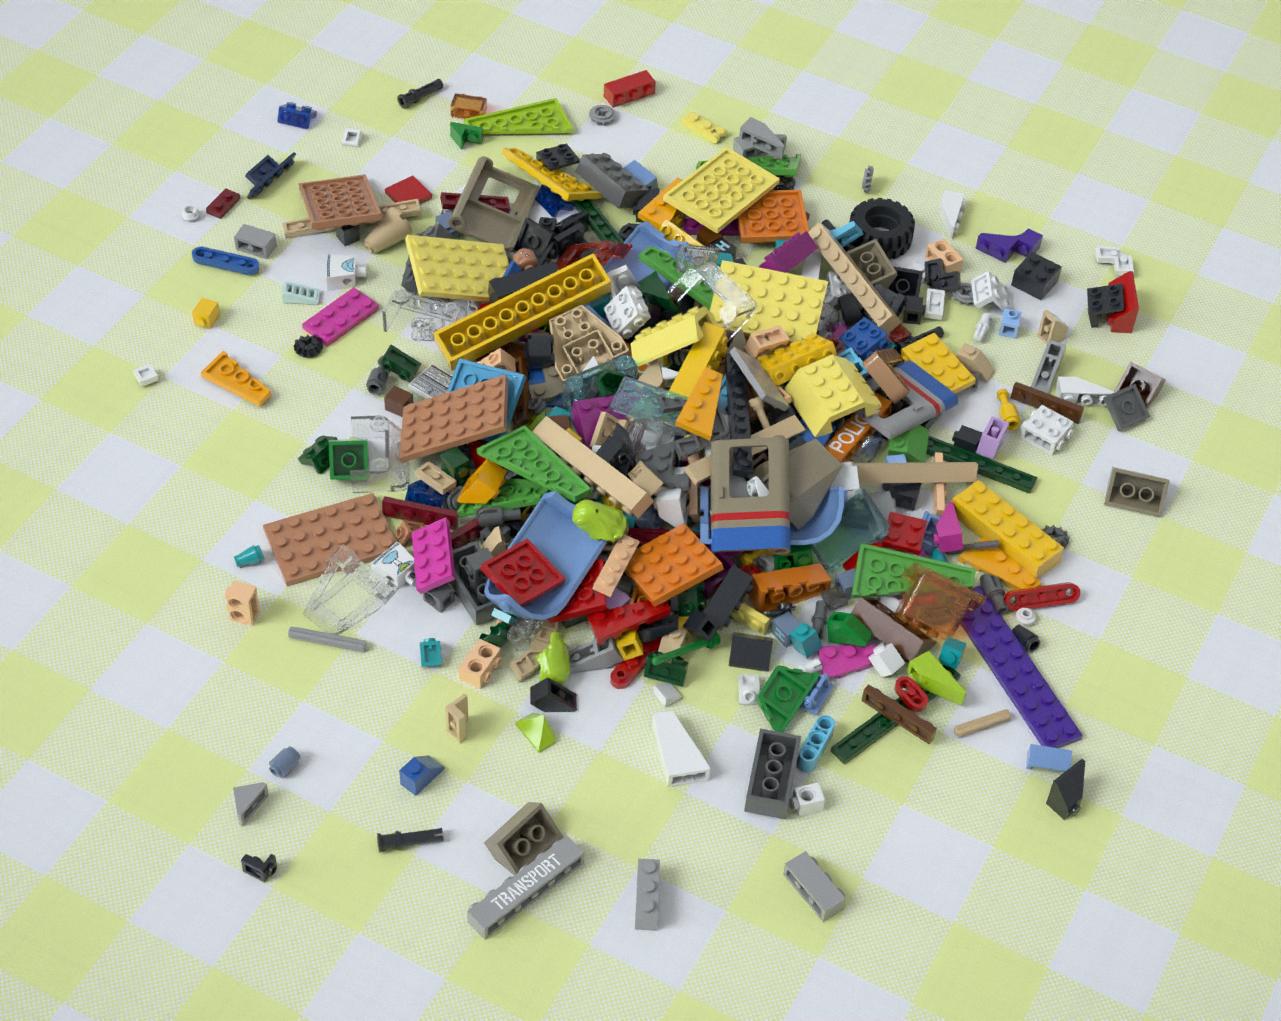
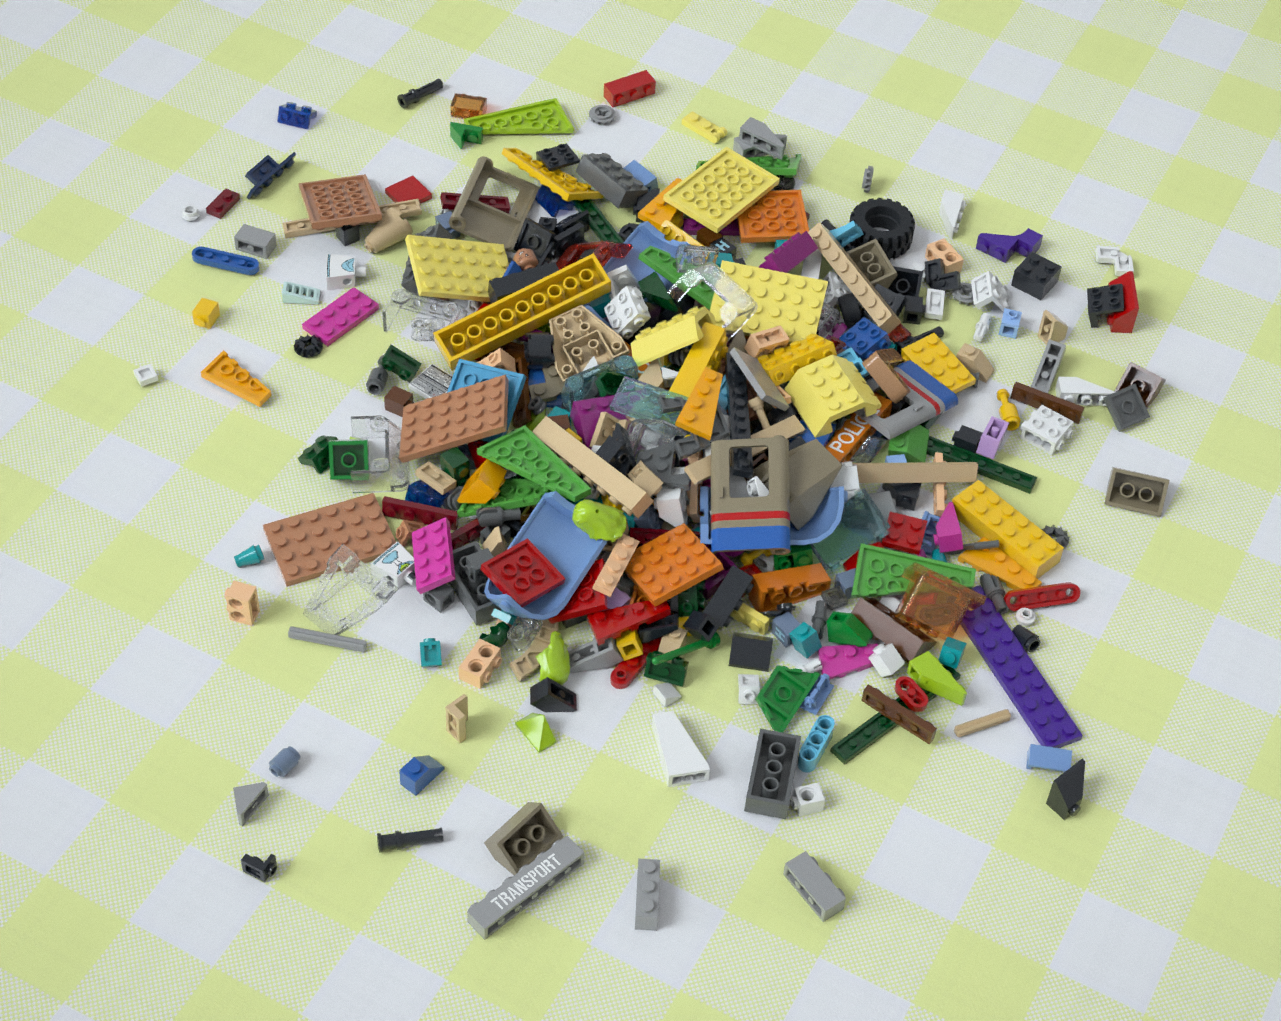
white slope [342,128,363,147] -> none

